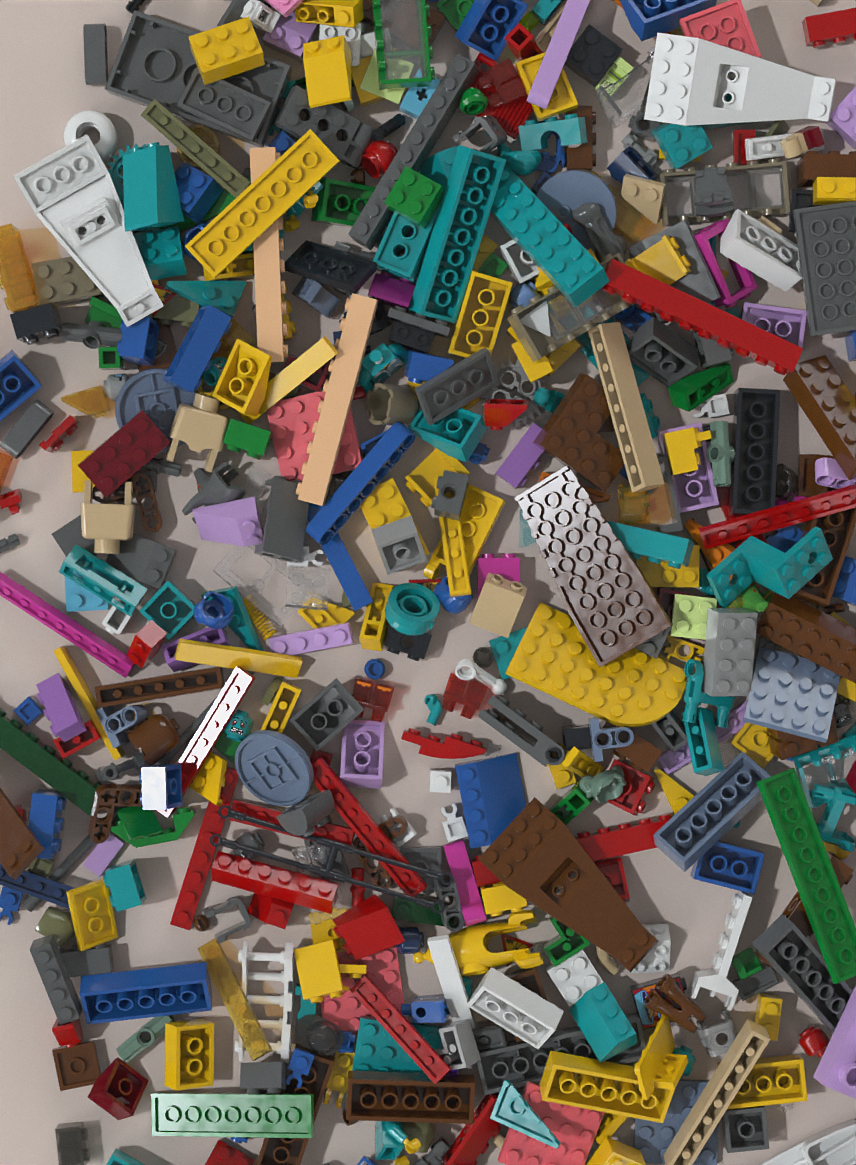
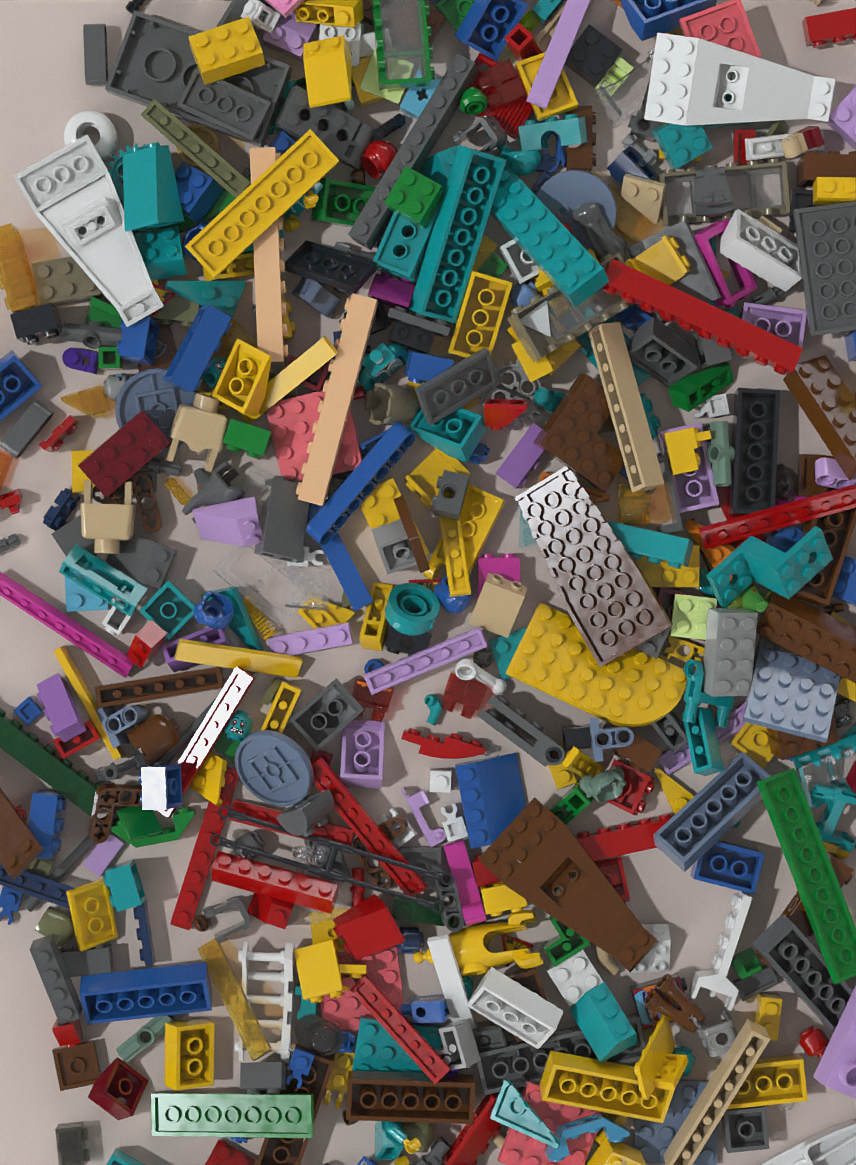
none -> dark blue hinge [43,488,81,531]
none -> dark purple plate [62,348,99,375]
none -> dark blue tile [133,900,156,966]
none -> clear yellow axle [164,477,193,513]
none -> lavender tile [363,626,488,695]
none -> reddish brown beam [393,495,430,573]
none -> lavender piece [400,788,446,847]
none -> dark azure slope [545,1113,630,1162]
none -> dark grey axle [752,286,793,305]

